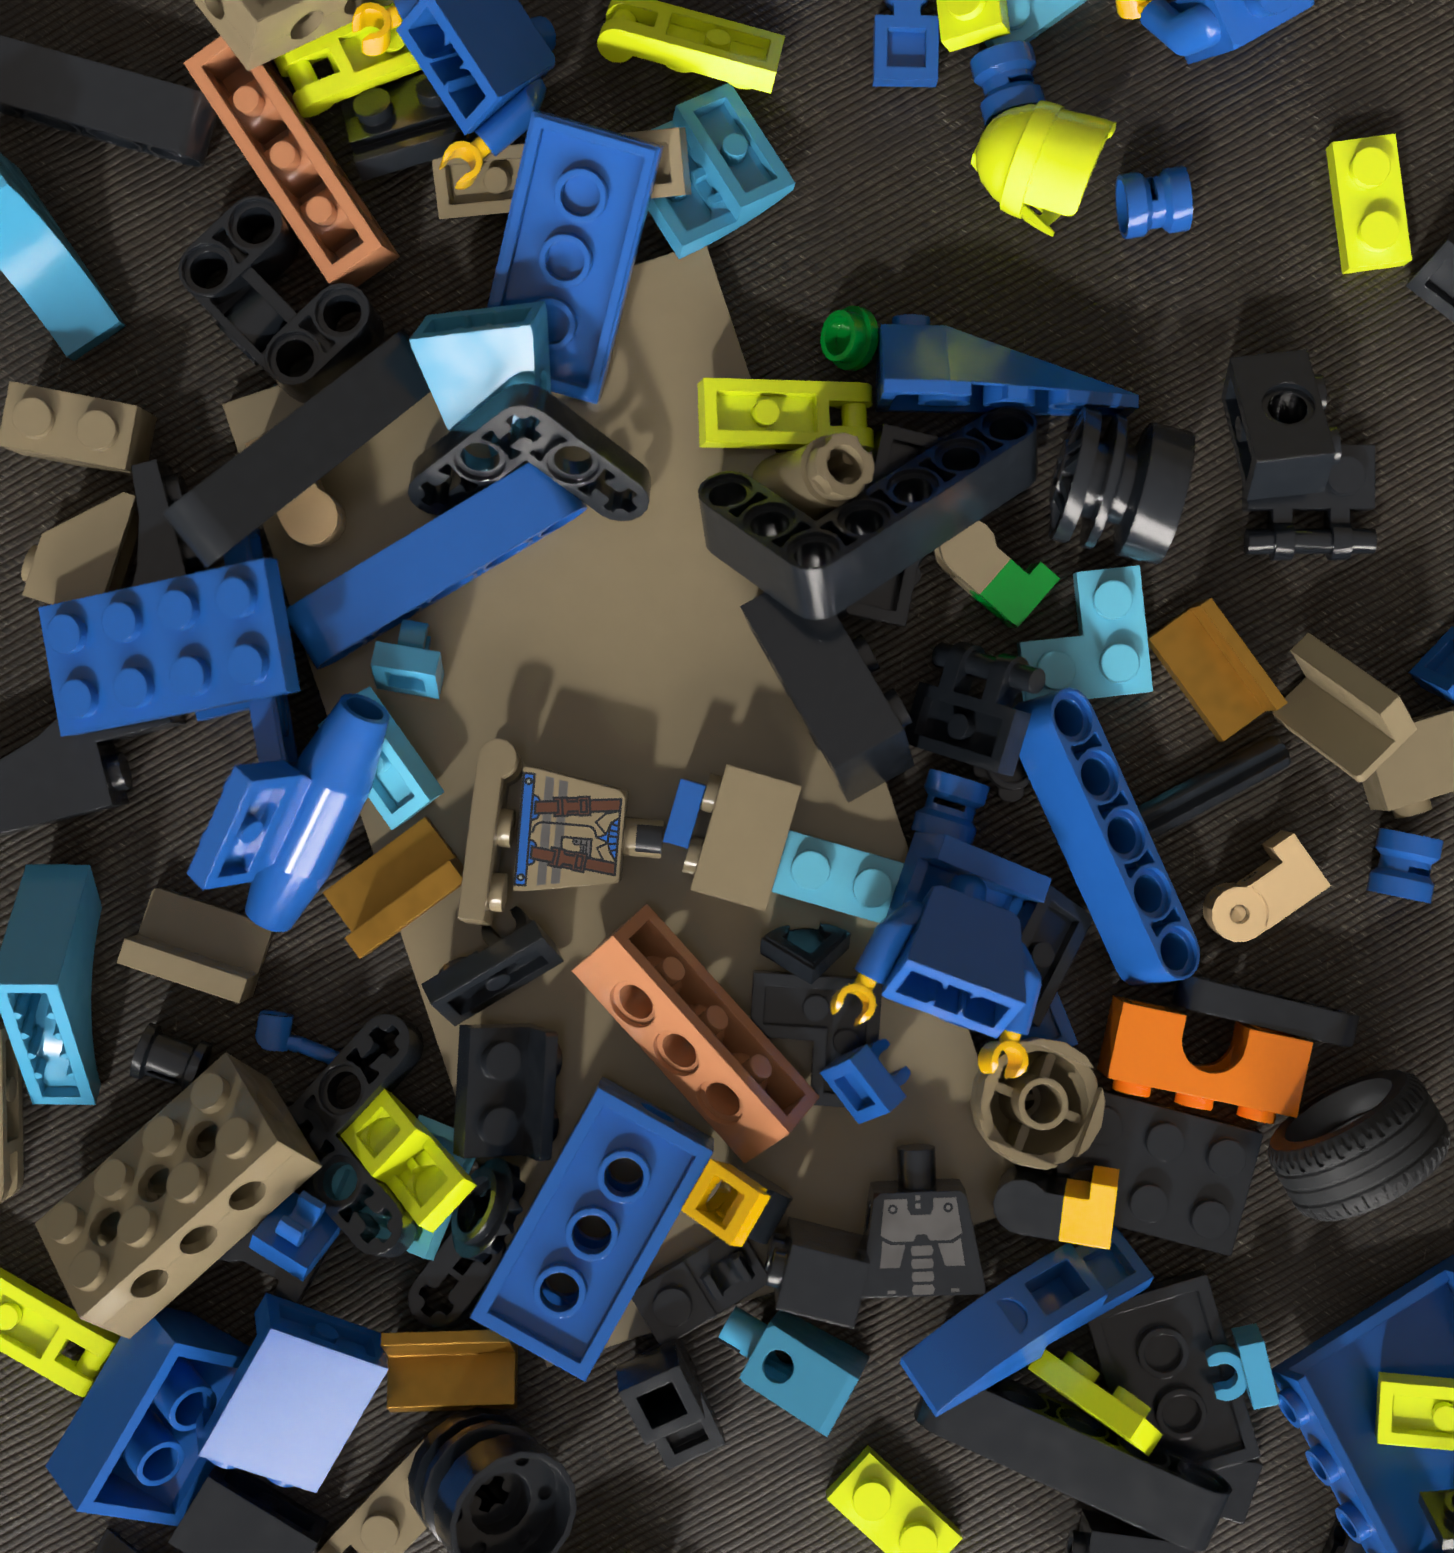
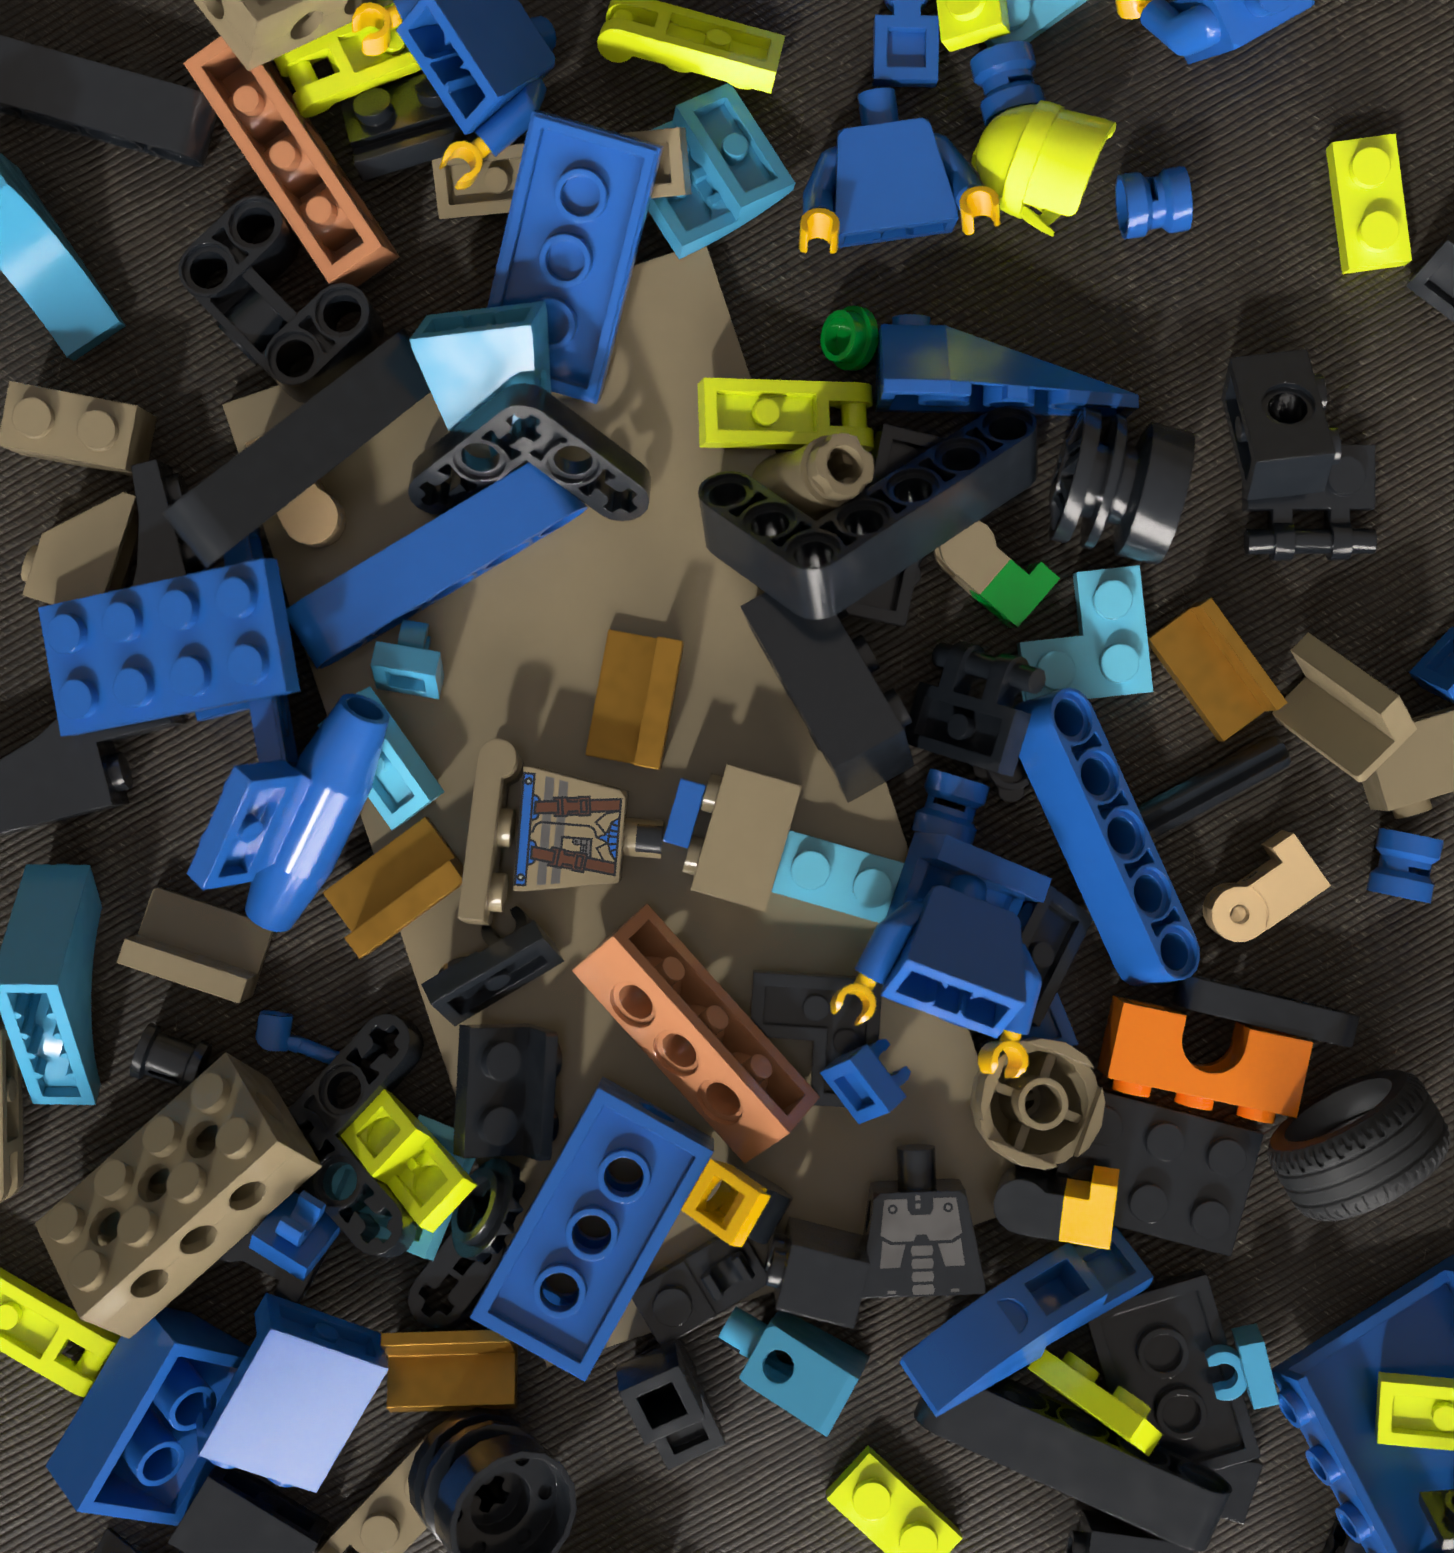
black tile [760,923,851,985] -> none
none -> pearl gold panel [585,629,684,770]
none -> blue torso [799,87,1001,254]

